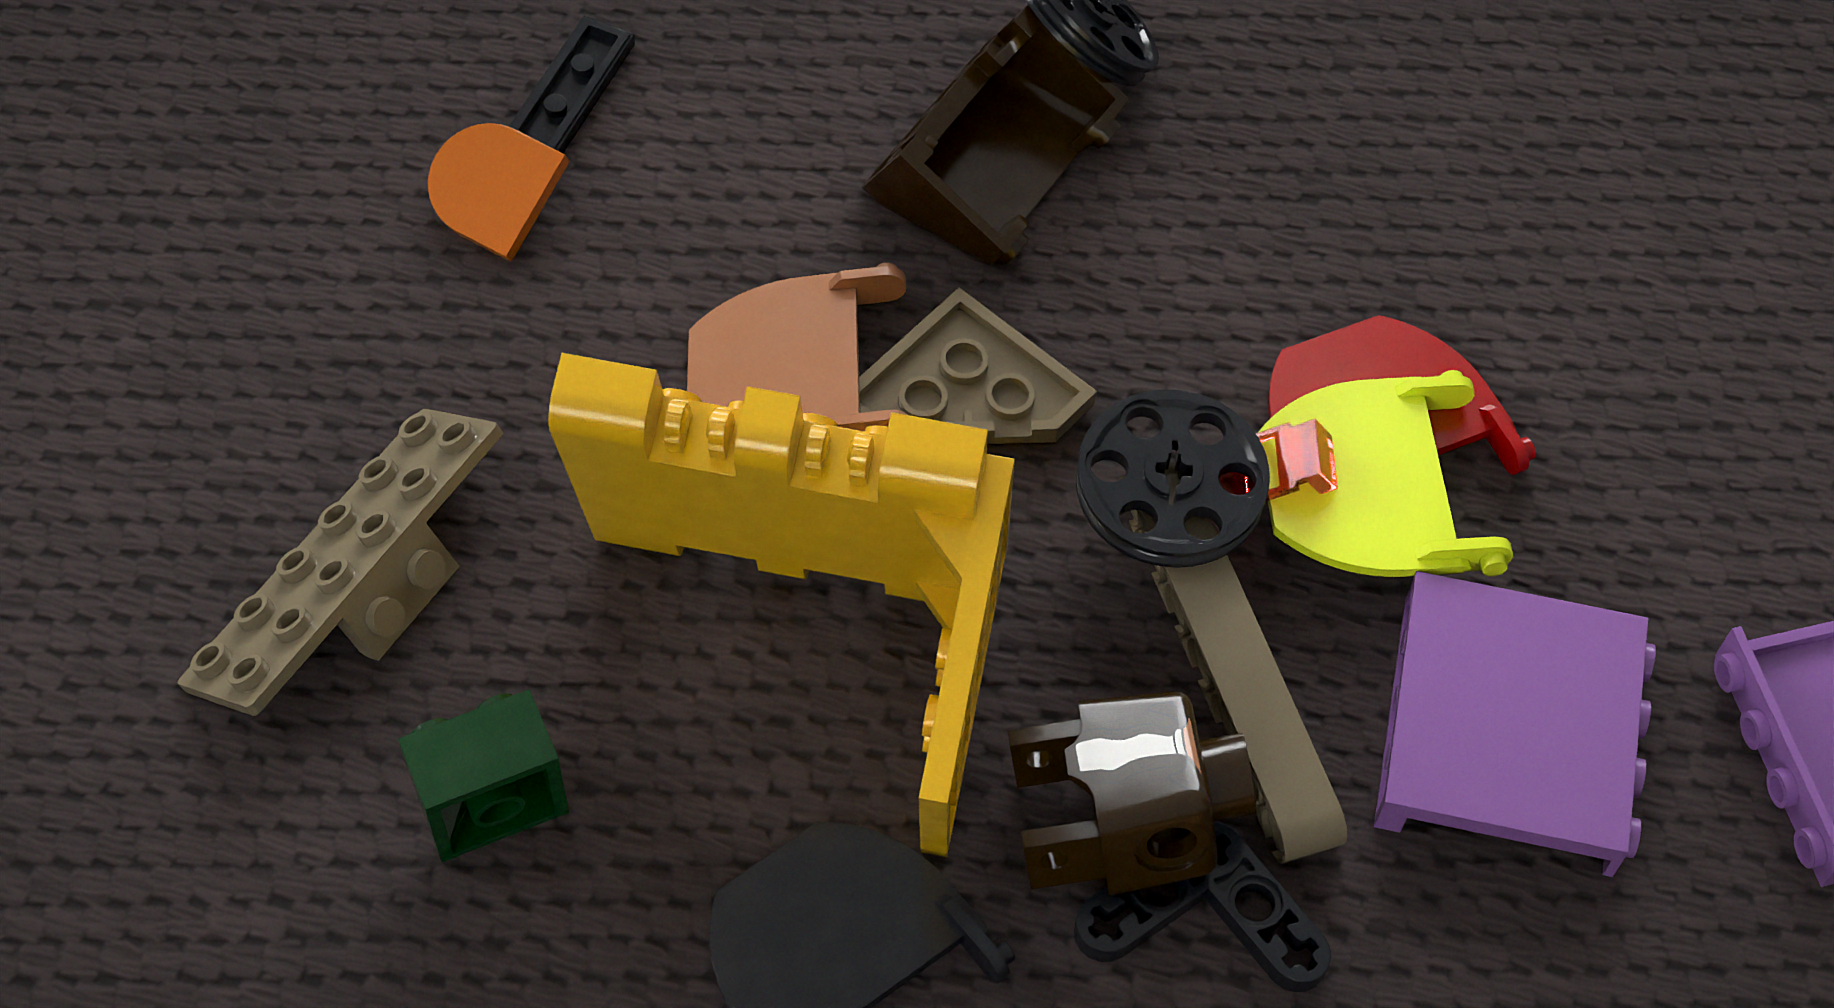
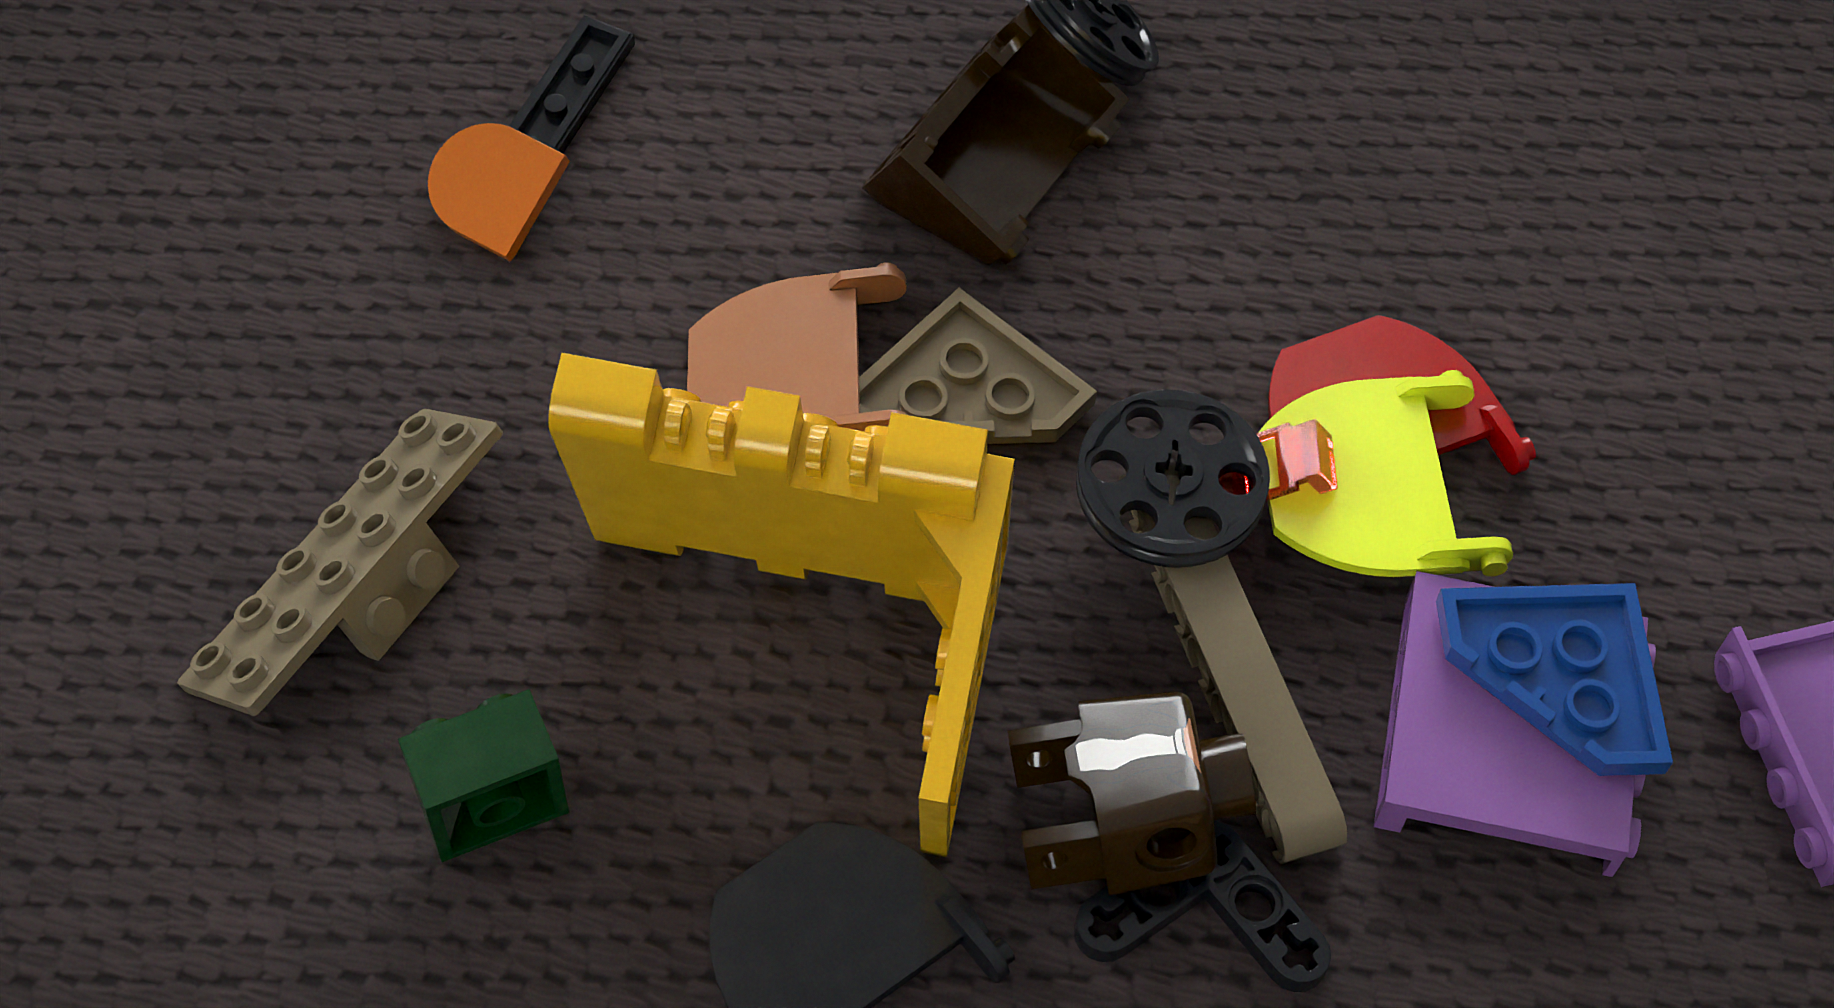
none -> blue plate [1436,583,1673,776]

